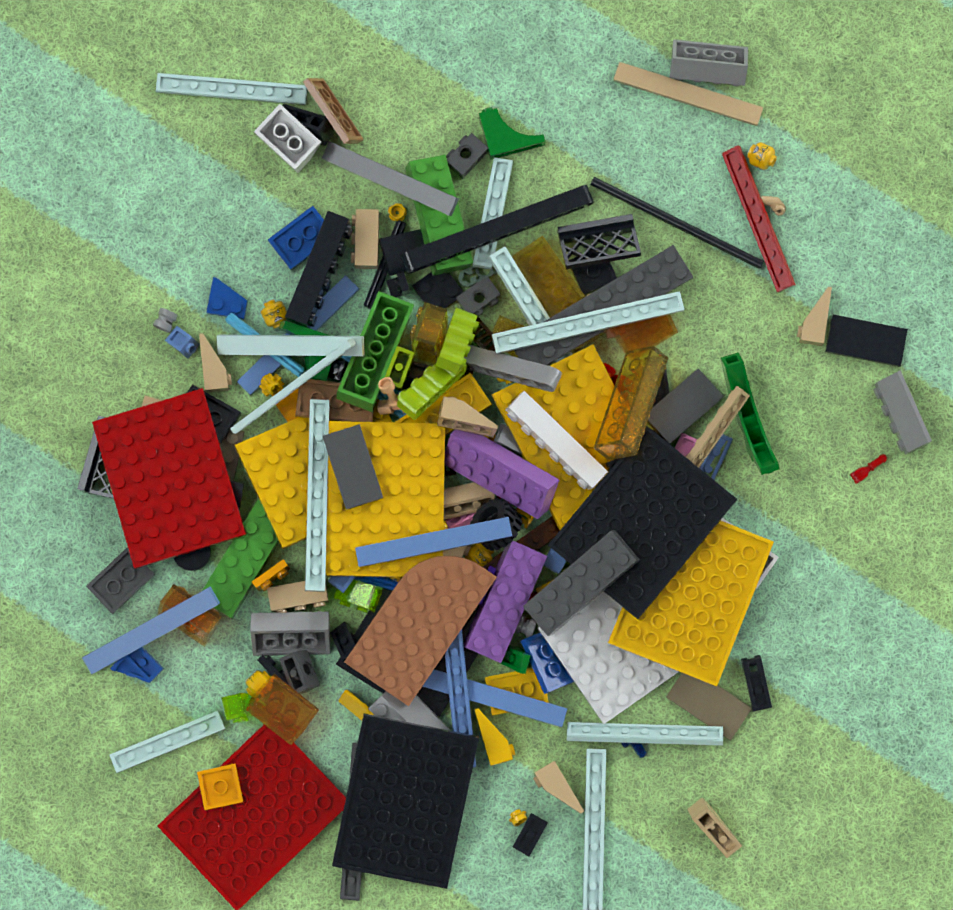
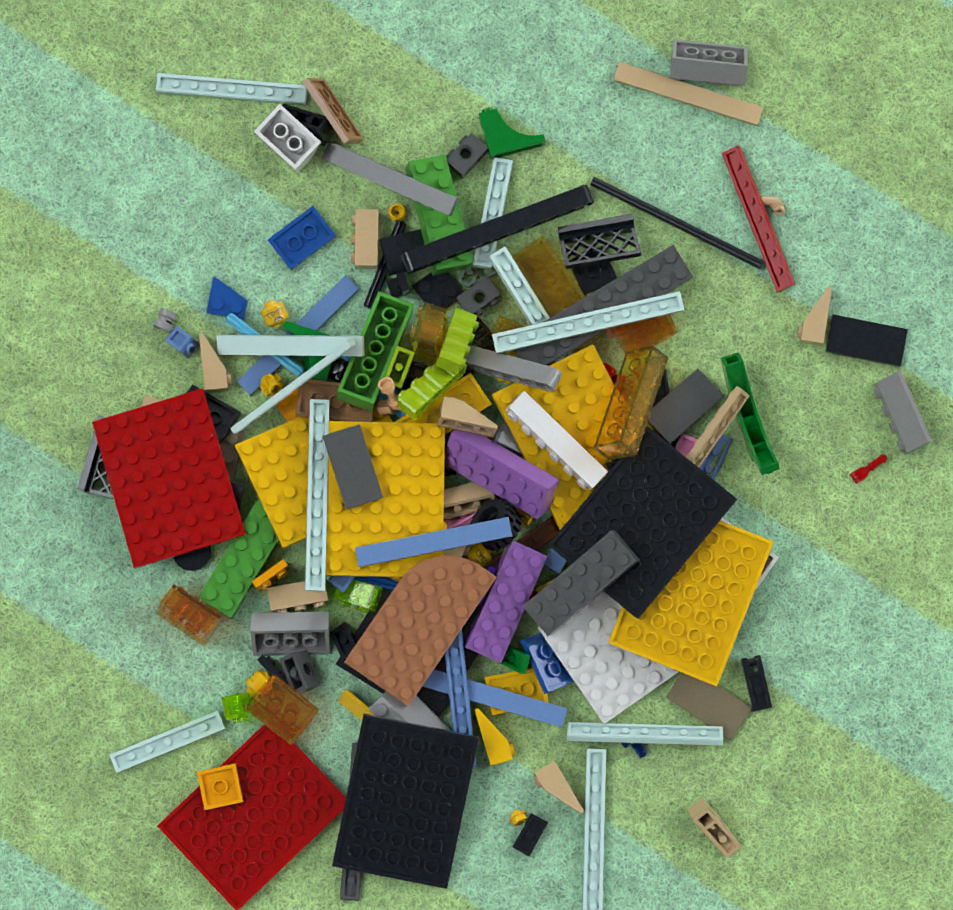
medium blue tile [82,586,220,674] -> none
dark grey plate [86,547,155,614] -> none
blue wing [110,647,164,683] -> none
black brick [285,211,353,328] -> none
light grey wheel [515,615,536,637] -> none
yellow head [747,142,777,170] -> none

